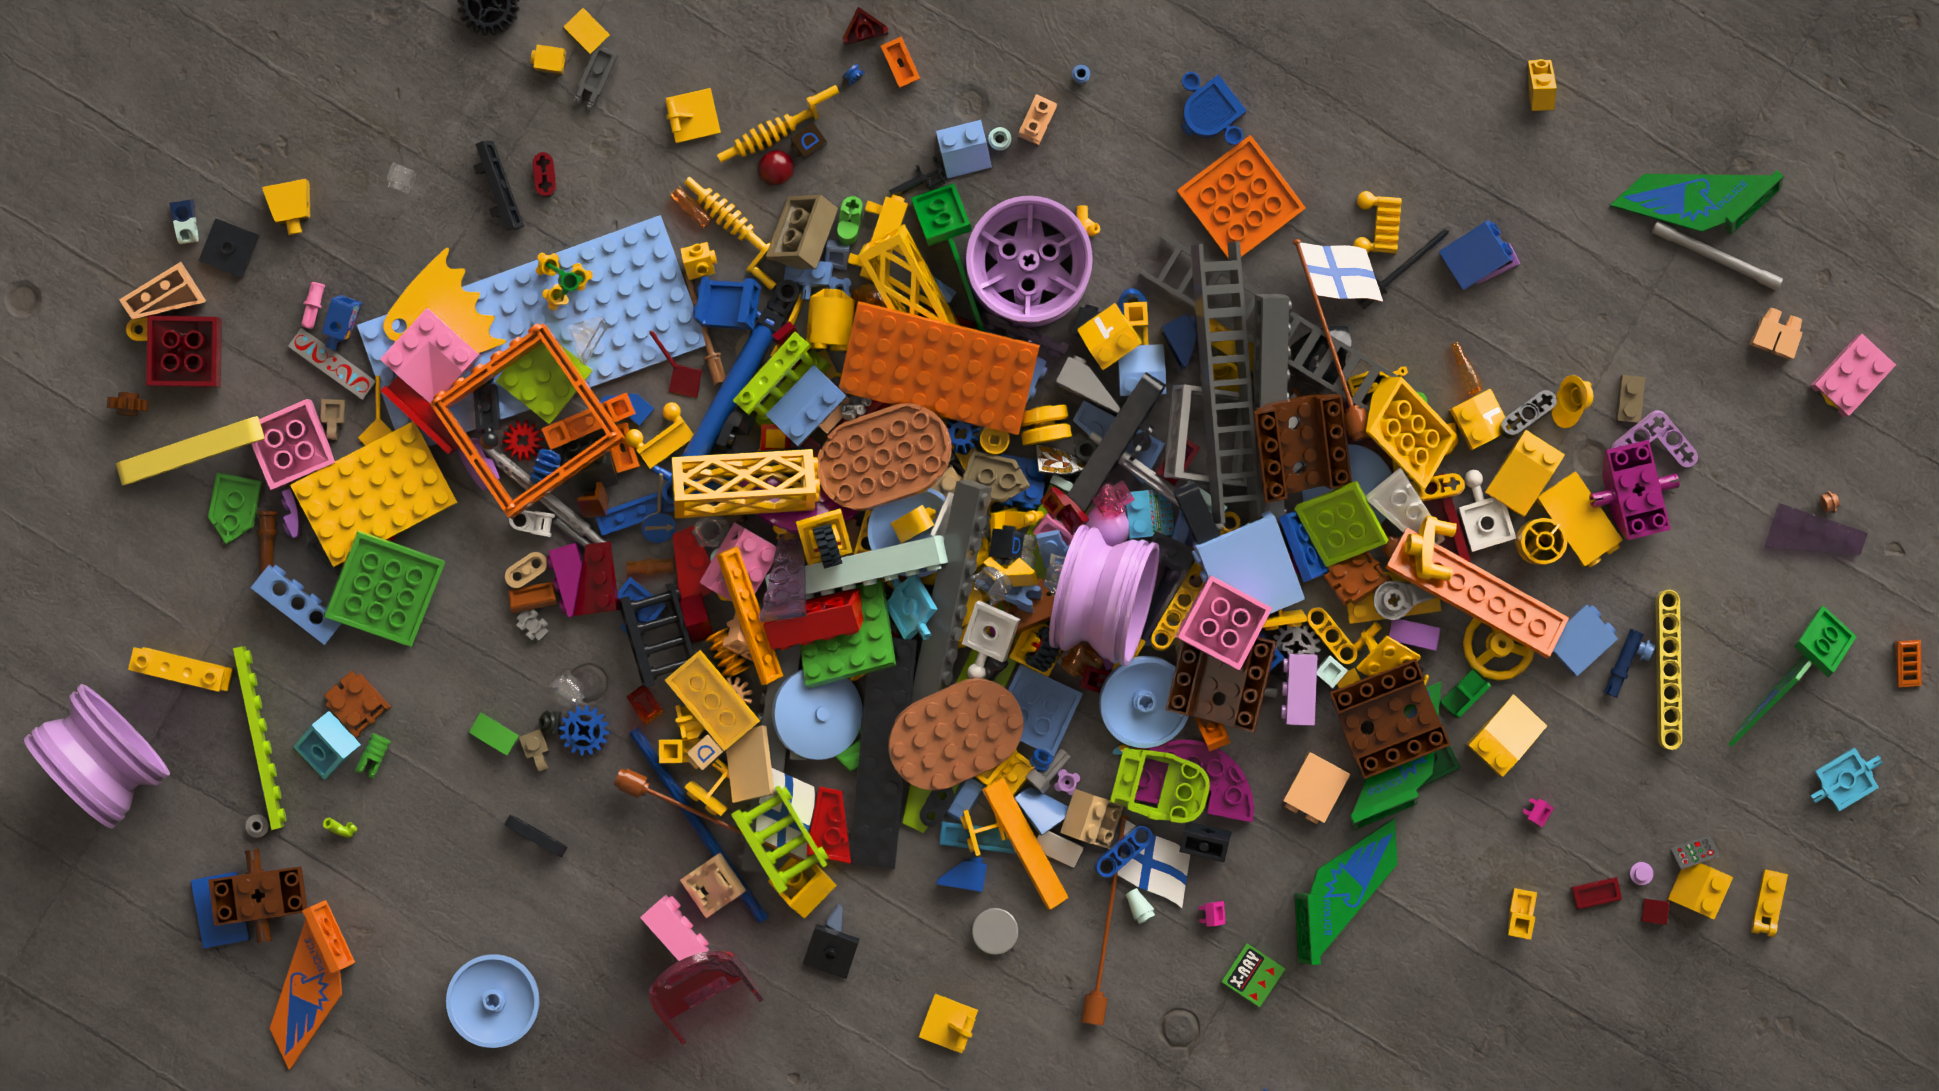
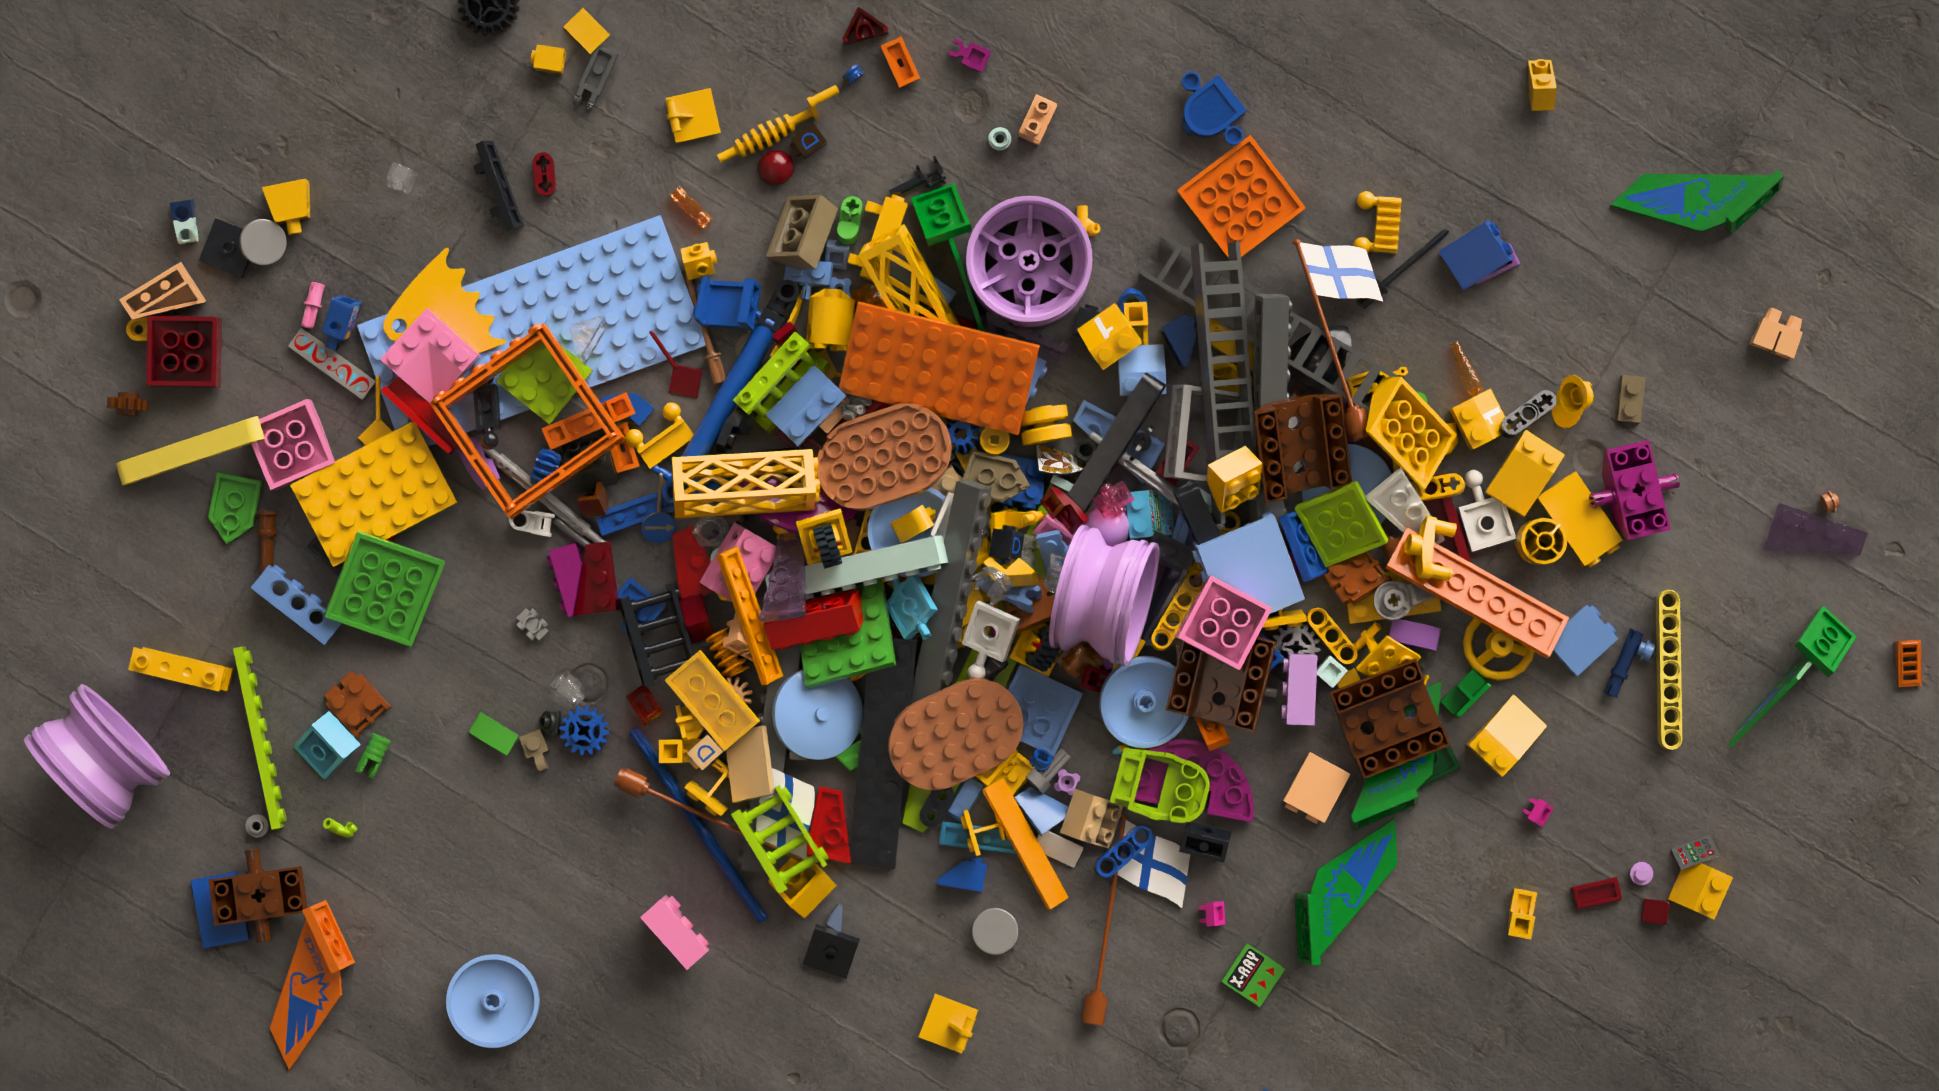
medium lavender slope [281,488,302,539] -> none
dark tan plate [320,399,346,440] -> none
red gear [502,420,544,461] -> none
black beam [504,814,568,857] -> none
tan plate [505,552,548,588] -> none
dark orange tile [508,581,557,613] -> none
yellow plant [535,253,593,311] -> none
clear orange pin [626,557,674,576] -> none
clear pink windscreen [648,951,764,1045] -> none
tan brick [680,852,746,918] -> none
yellow piece [684,177,777,290] -> none
piece [733,424,790,478] -> none
light blue slope [936,120,992,179] -> none
light grey slope [1055,355,1120,415] -> none
medium blue pin [1072,65,1090,84] -> none
light aqua cone [1125,888,1155,924] -> none
lavender beam [1611,410,1698,467] -> none
light grey piece [1651,220,1783,291] -> none
yellow plate [1751,869,1788,938] -> none
bright pink piece [1810,334,1896,417] -> none
medium azure plate [1810,748,1883,811] -> none
none -> light grey tile [239,219,287,265]
none -> magenta plate [948,39,991,73]
none -> yellow slope [1207,446,1262,513]

